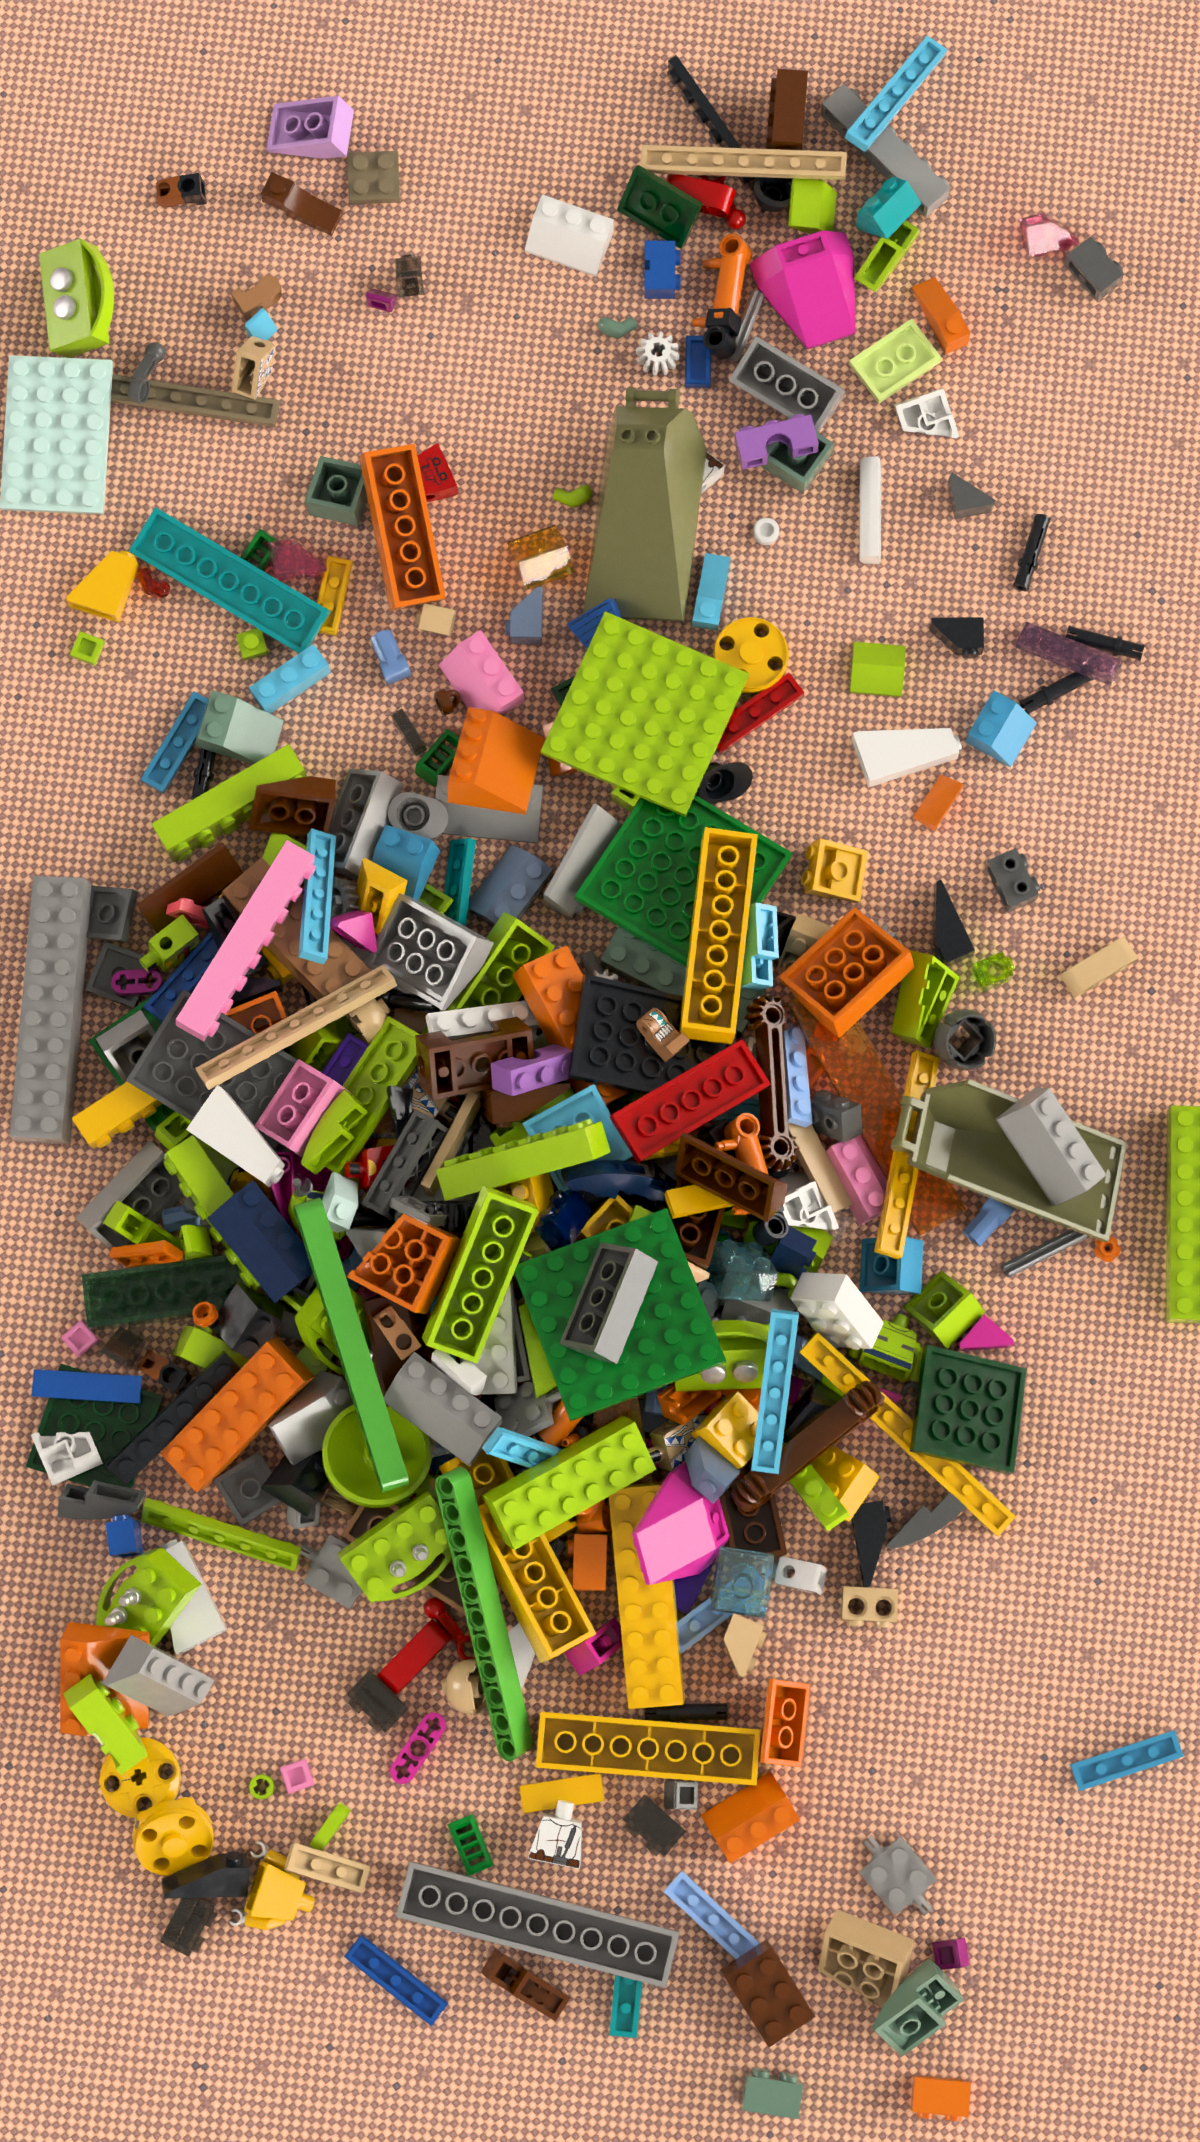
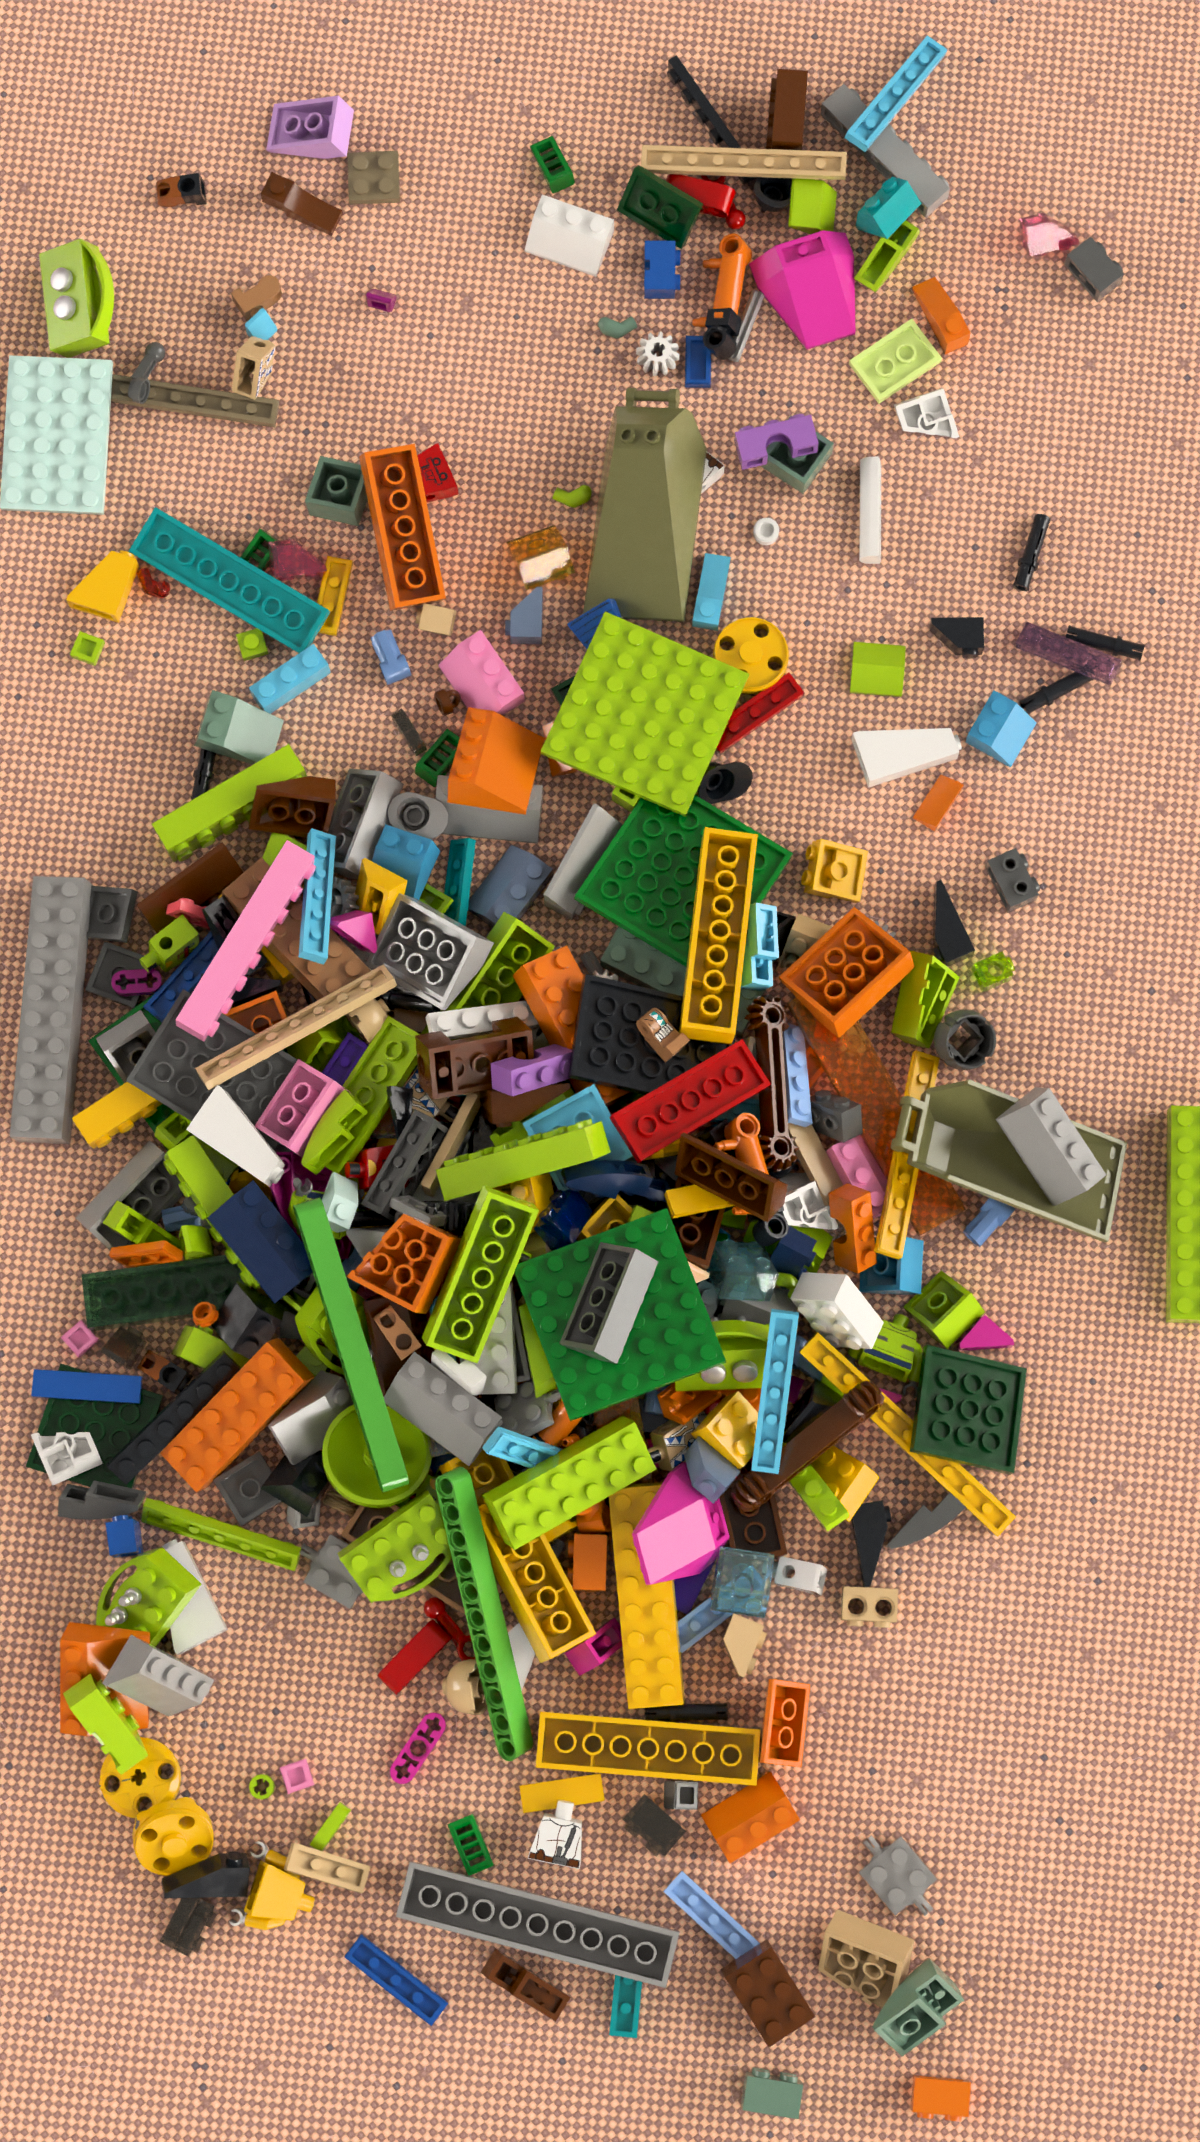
dark azure plate [140,691,208,794] -> none
clear smoke brick [347,1670,409,1733] -> none
clear smoke slope [395,254,425,297] -> none
light grey slope [729,336,846,432] -> none
magenta slope [932,1937,969,1970] -> none
dark grey slope [947,472,996,519] -> none
dark grey axle [1002,1230,1089,1277] -> none
tan beam [1060,937,1139,999] -> none
dark azure plate [1070,1730,1184,1791] -> none
orange plate [1094,1236,1121,1262] -> none
none -> green slope [530,136,575,193]
none -> orange arch [828,1183,877,1274]

